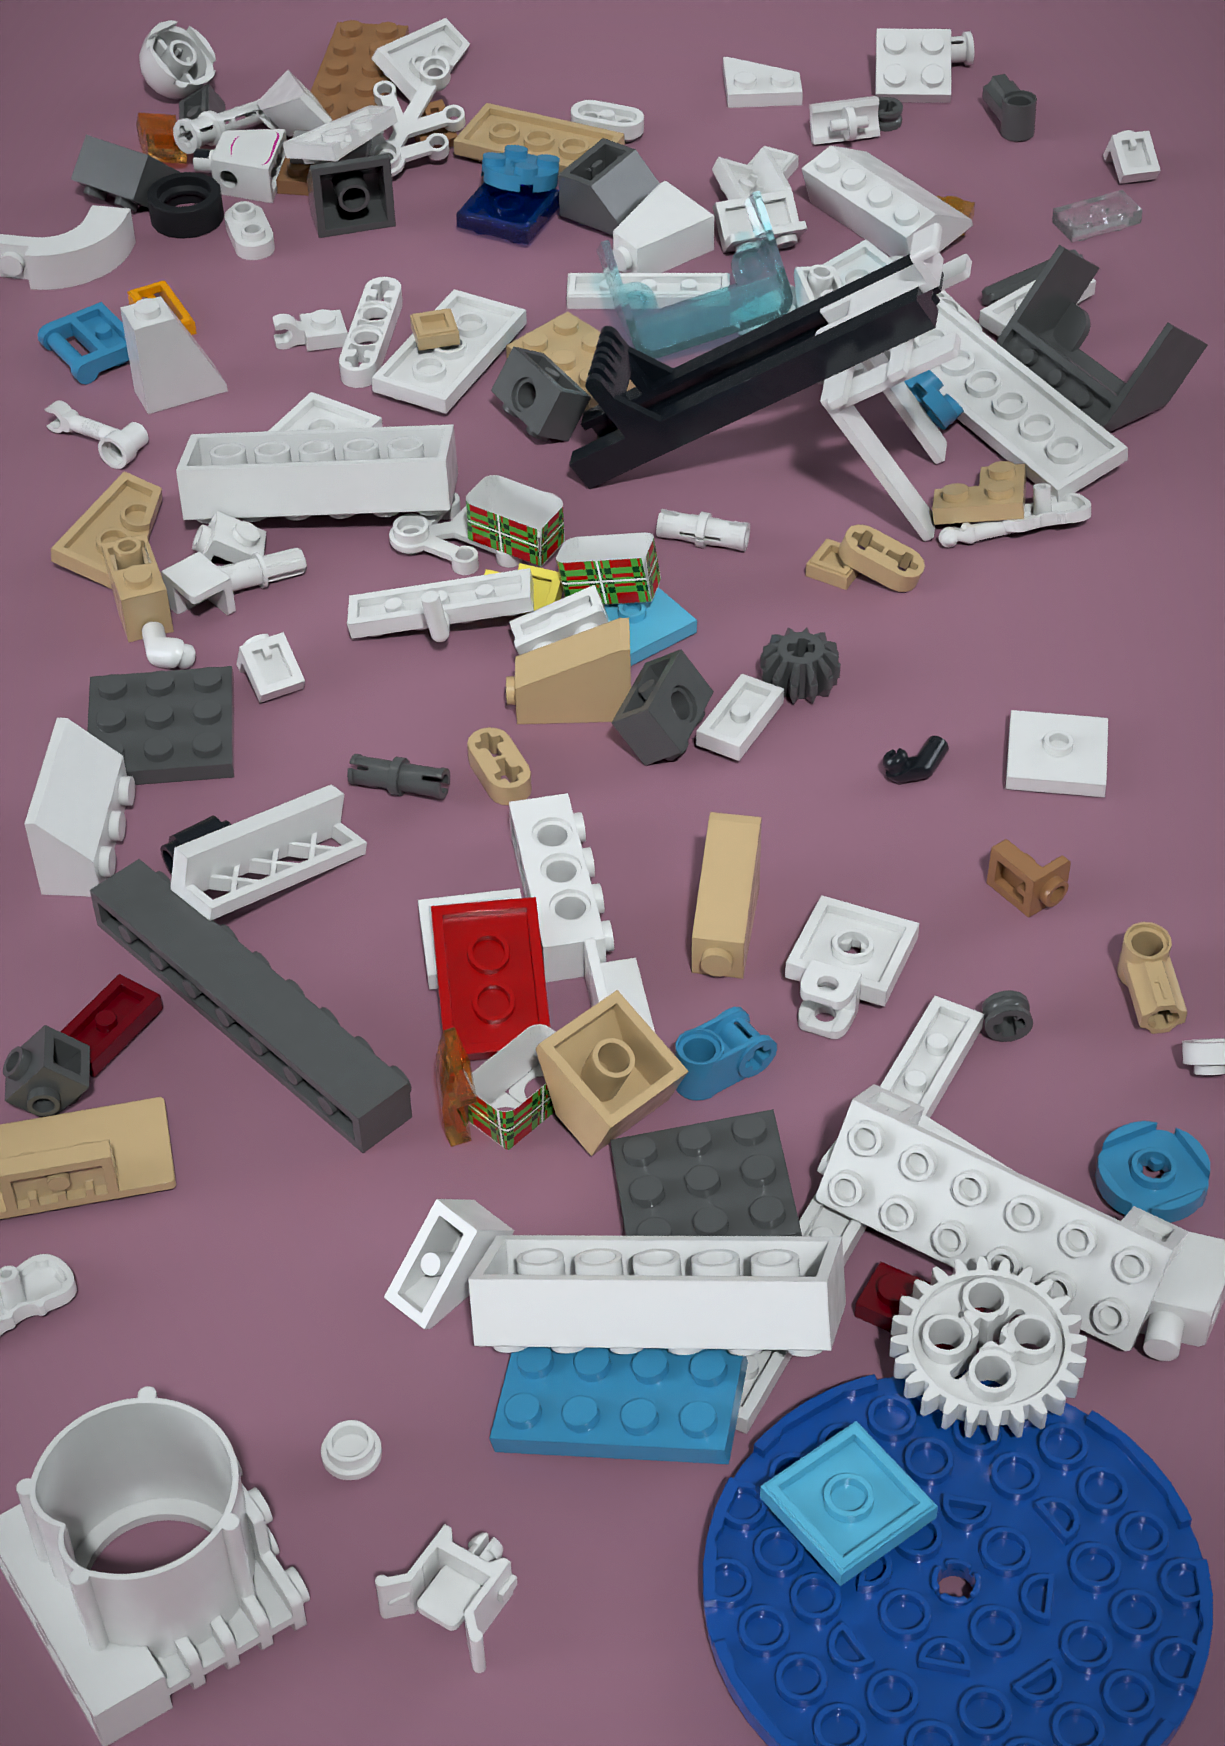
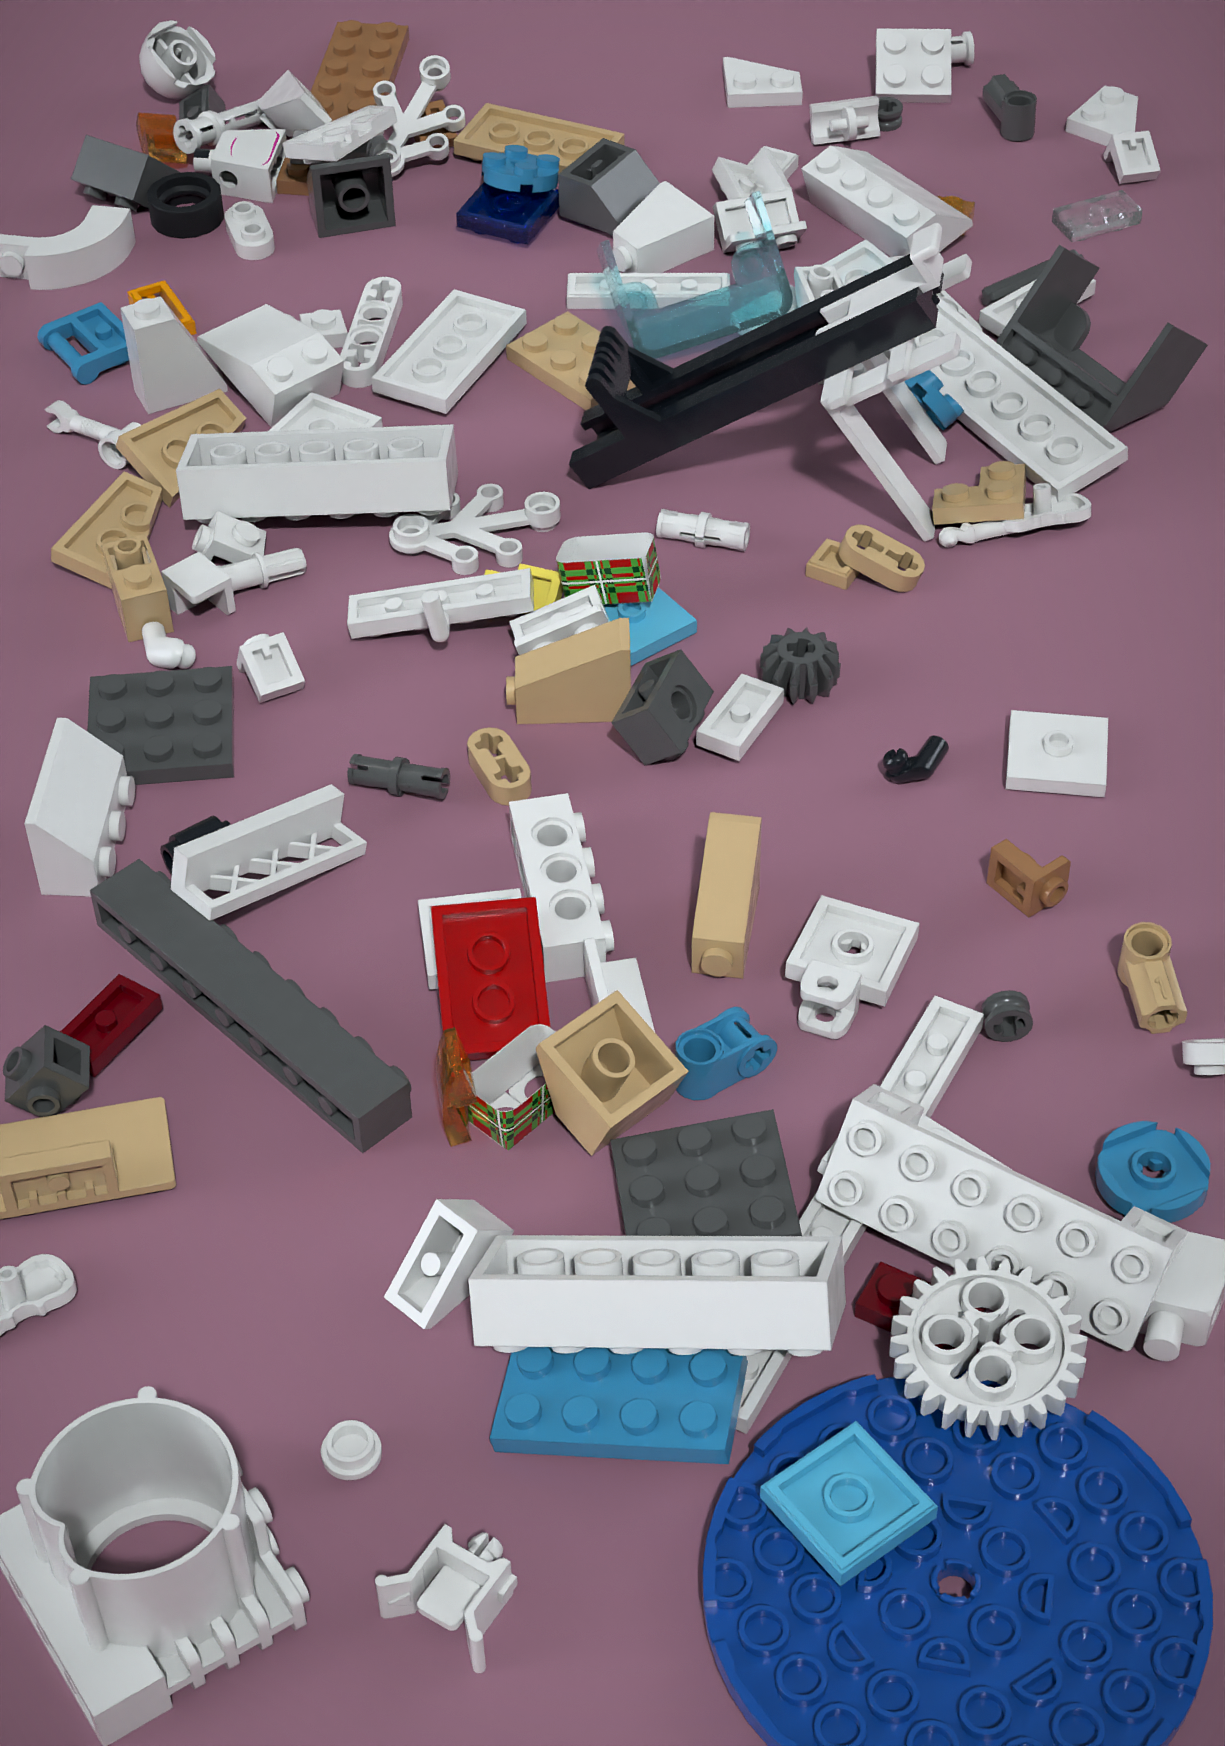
white wing [371,18,470,101] -> none
tan tile [410,308,460,351] -> none
piece [466,475,565,566] -> none
dark grey brick [491,346,591,442] -> none
white plate [571,100,644,143] -> none
none -> tan wing [116,388,246,508]
none -> white slope [197,304,344,427]
none -> white wing [1066,85,1138,146]

